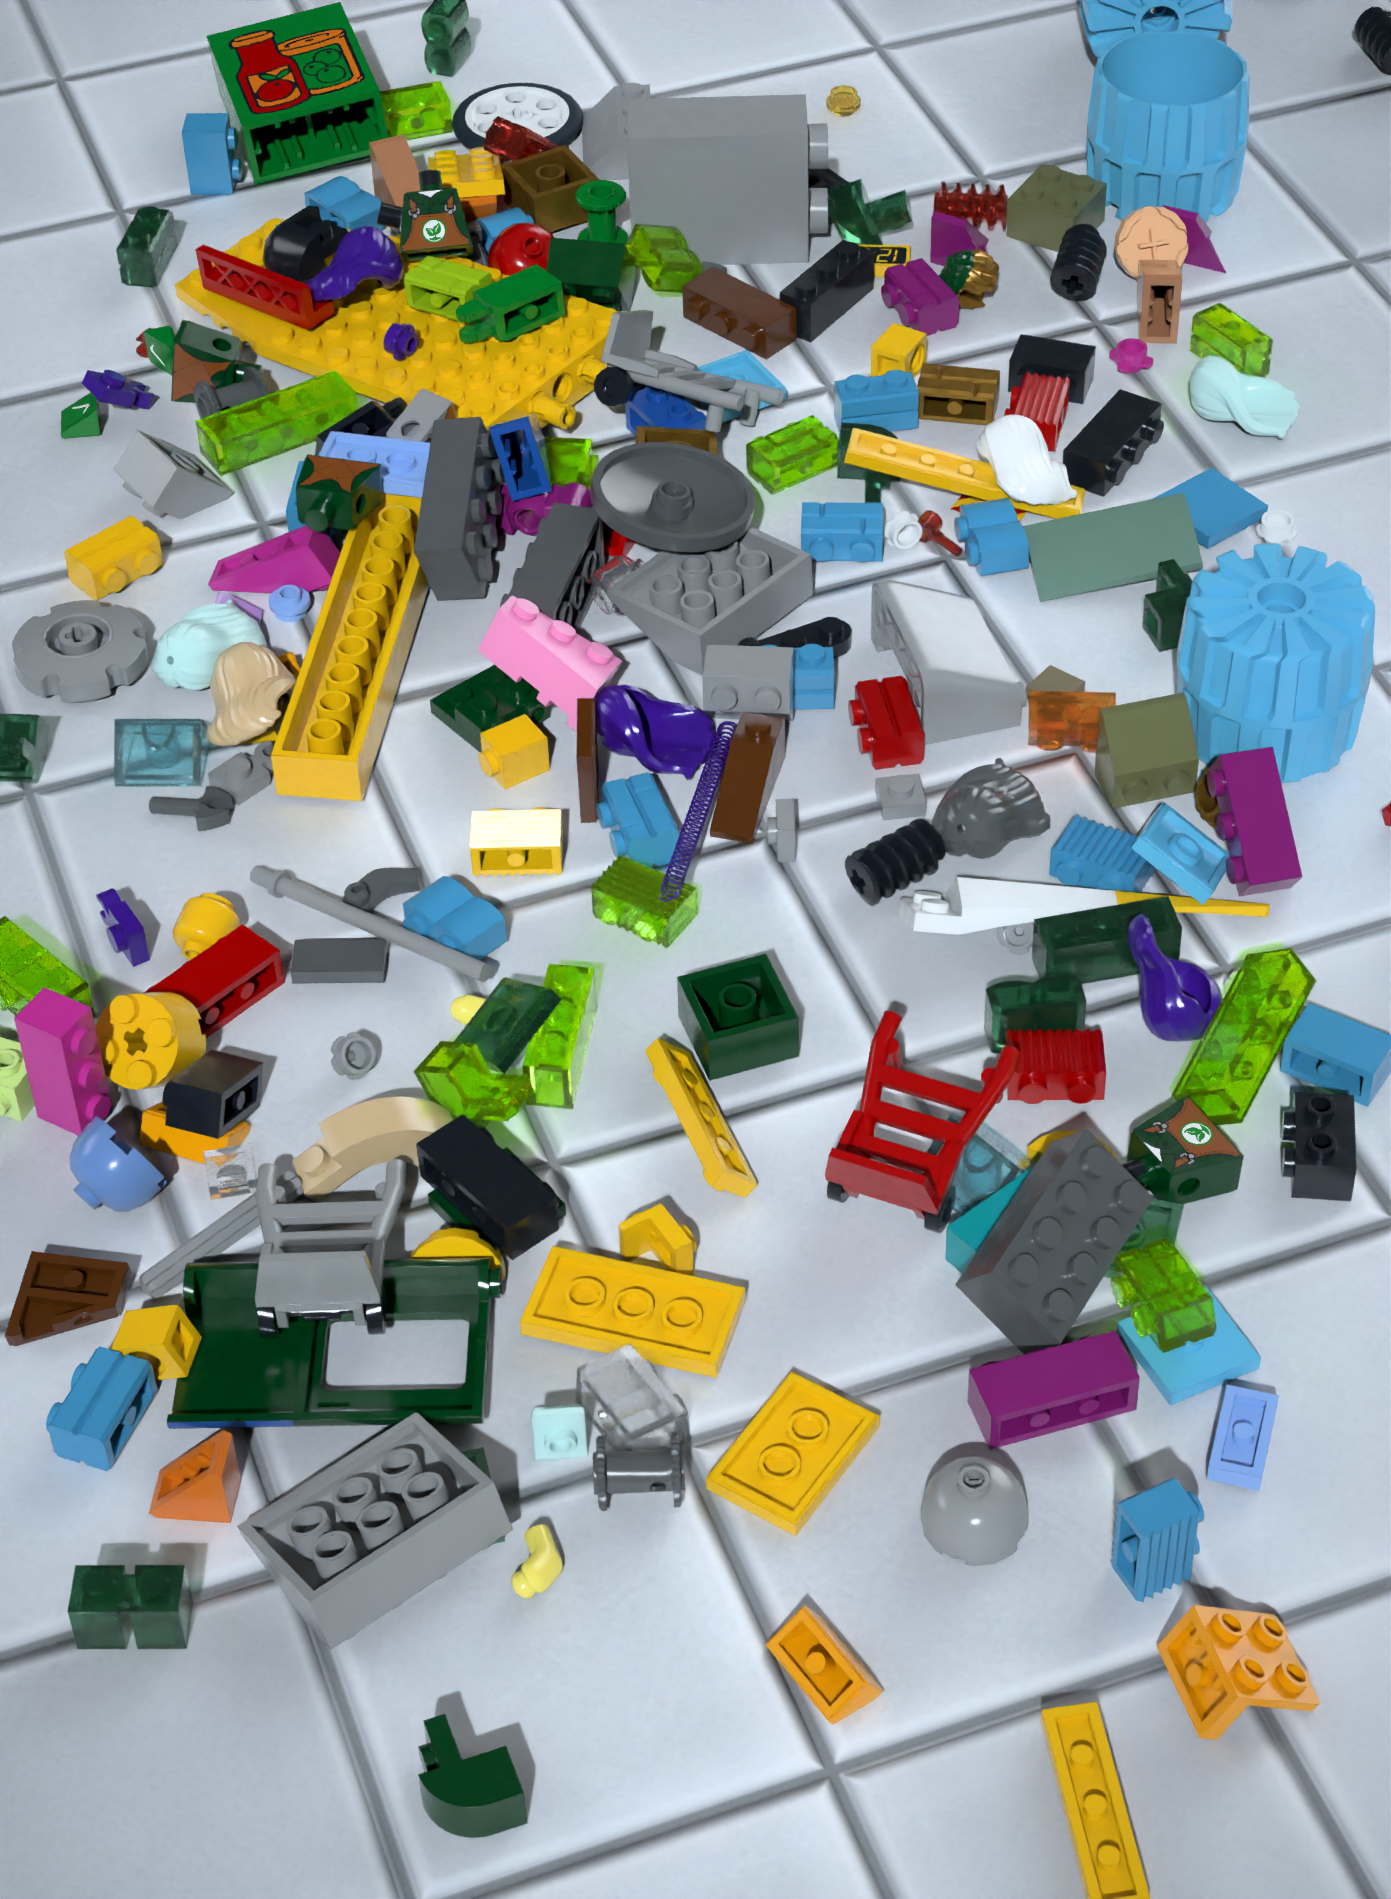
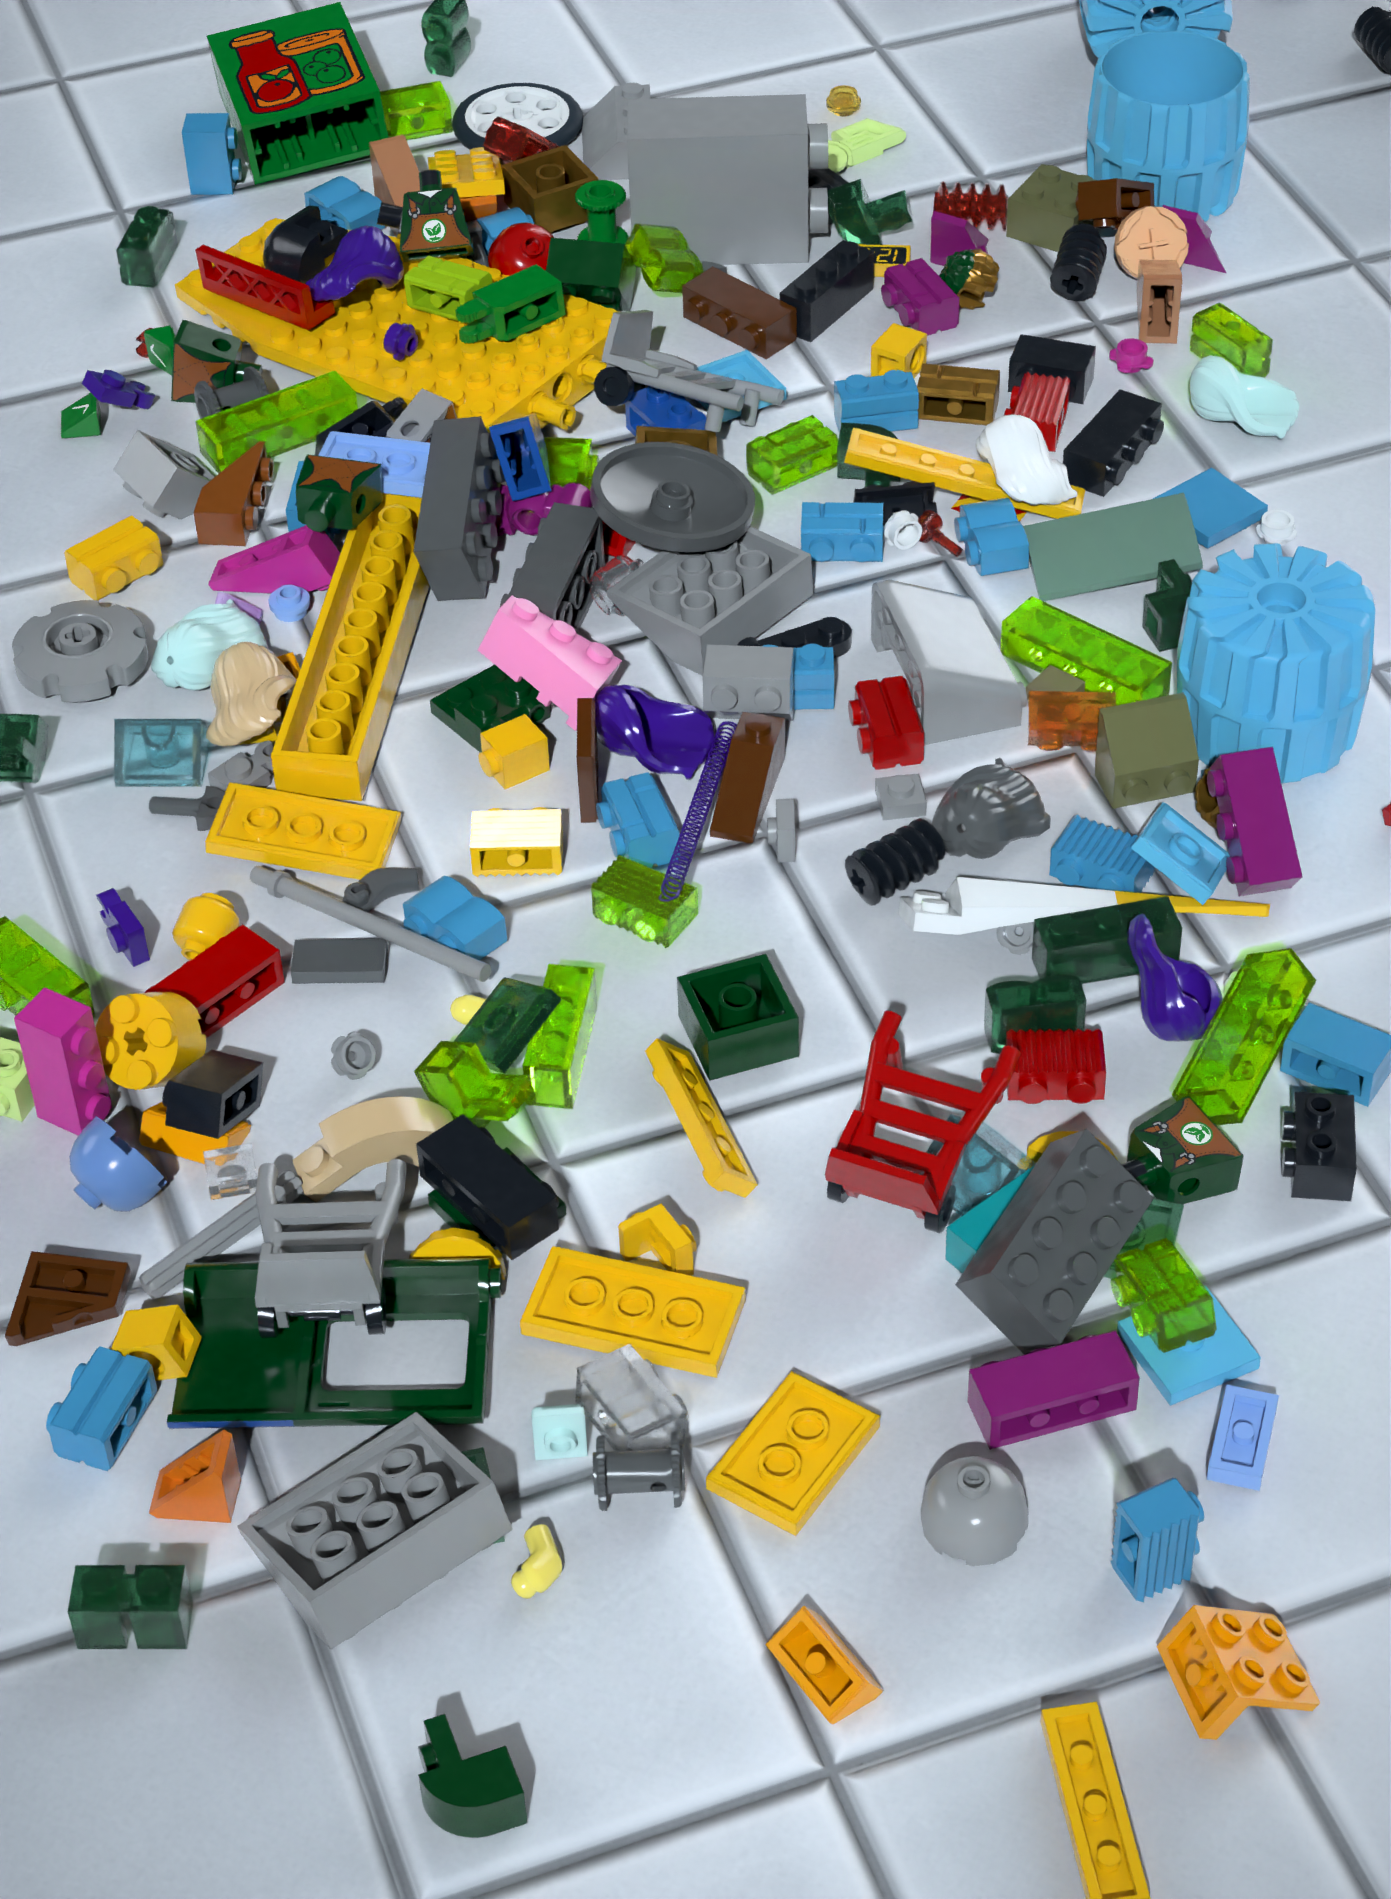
none -> dark orange slope [194,441,274,546]
none -> yellow tile [205,782,401,880]
none -> yellowish green piece [828,118,906,173]
none -> black hinge [853,481,937,526]
none -> clear neon green brick [1001,596,1172,707]
none -> reddish brown brick [1076,178,1154,230]

